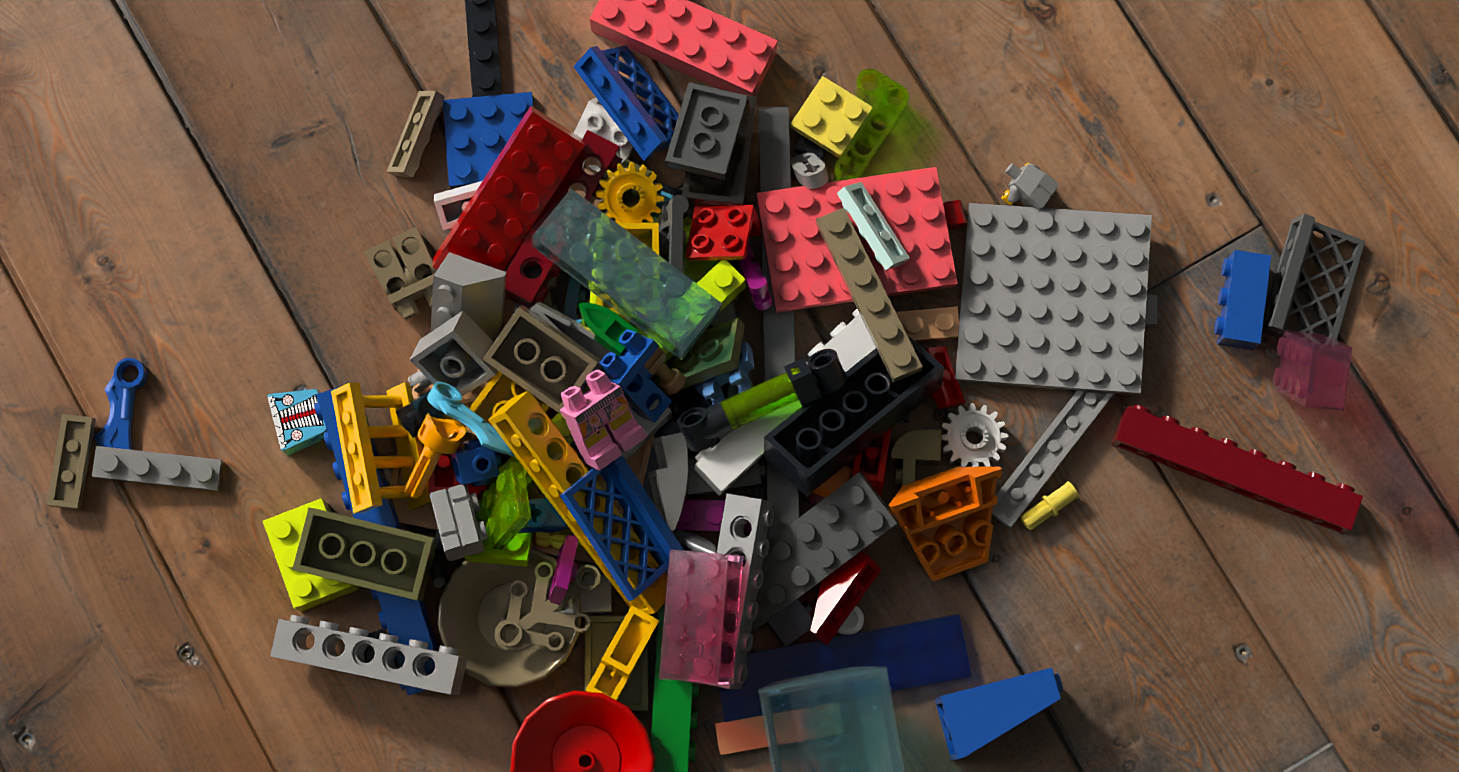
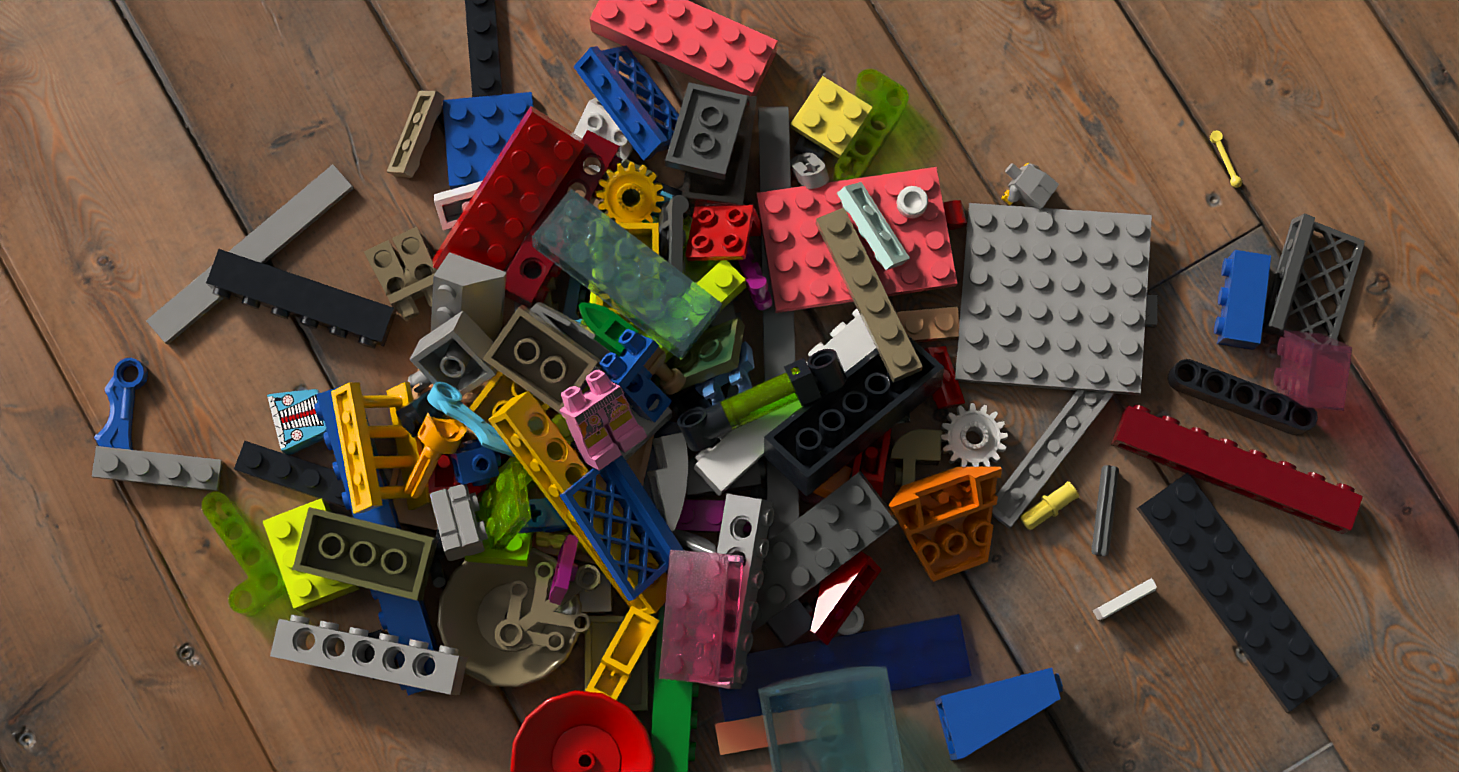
dark tan plate [47,414,96,510] -> none
none -> light grey tile [146,164,354,345]
none -> clear neon green beam [202,492,287,616]
none -> black brick [206,249,396,348]
none -> black plate [234,440,346,508]
none -> white tile [896,186,928,218]
none -> dark grey axle [1091,465,1119,556]
none -> white tile [1093,578,1157,621]
none -> black plate [1136,472,1339,713]
none -> black beam [1167,359,1318,436]
none -> light yellow hinge [1210,130,1242,188]

